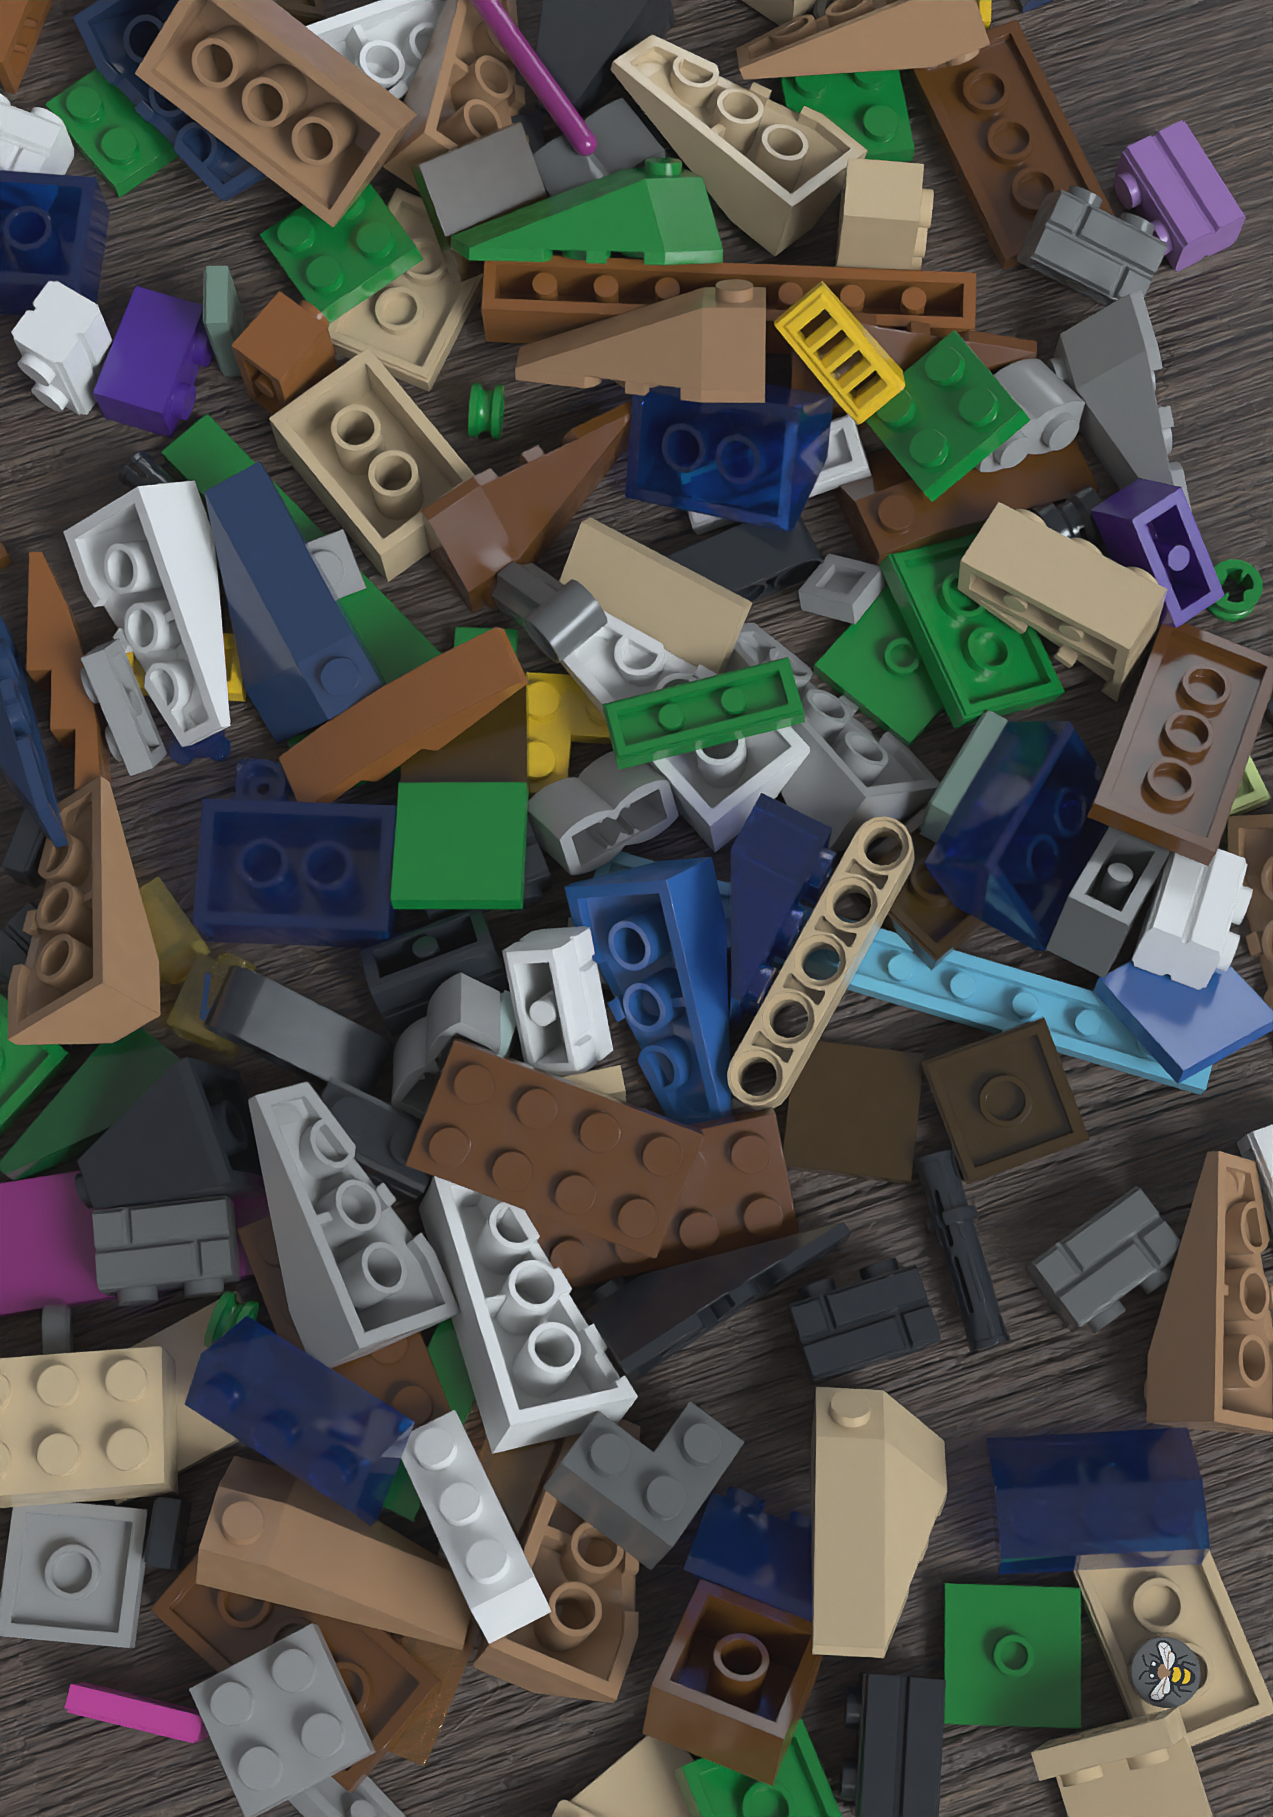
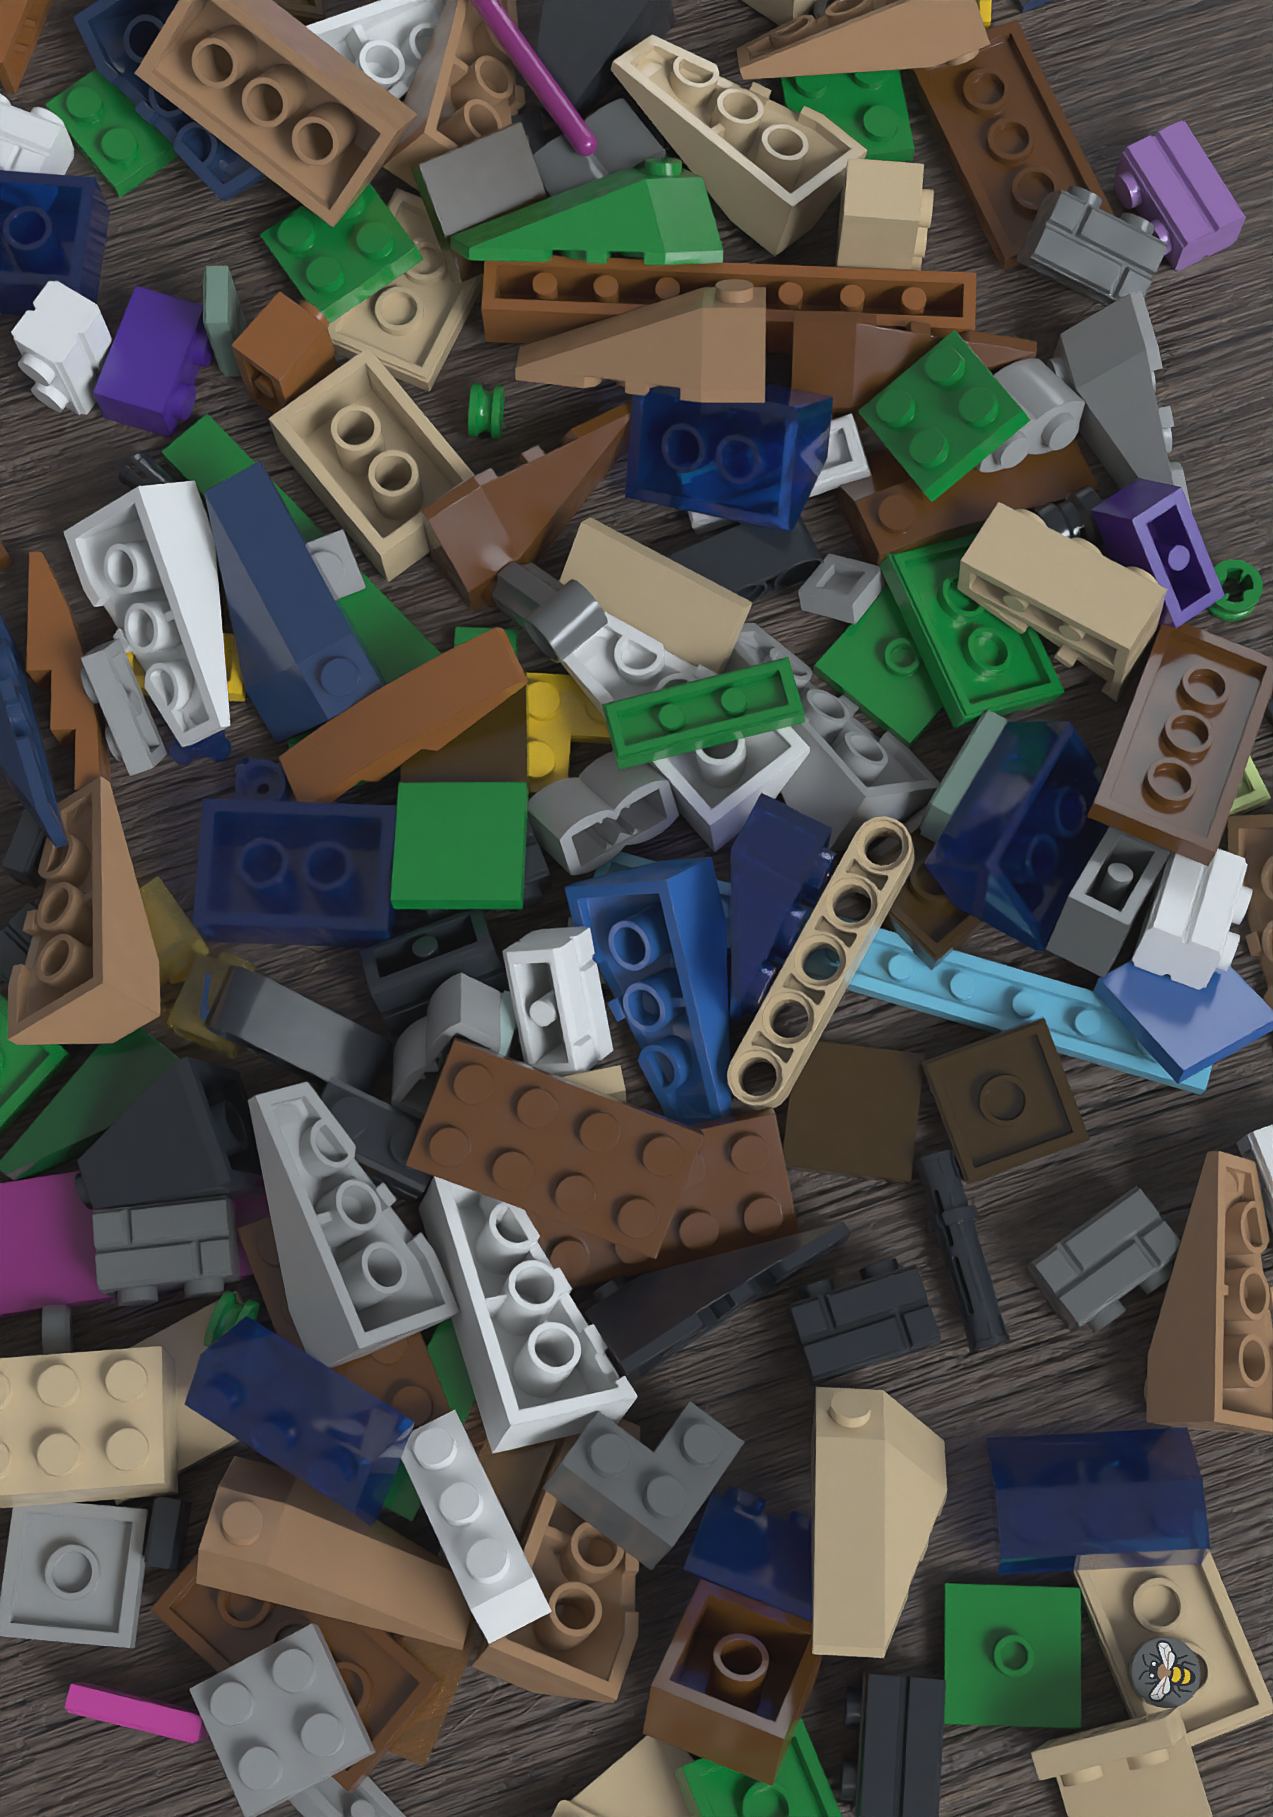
yellow slope [774,281,905,425] -> none

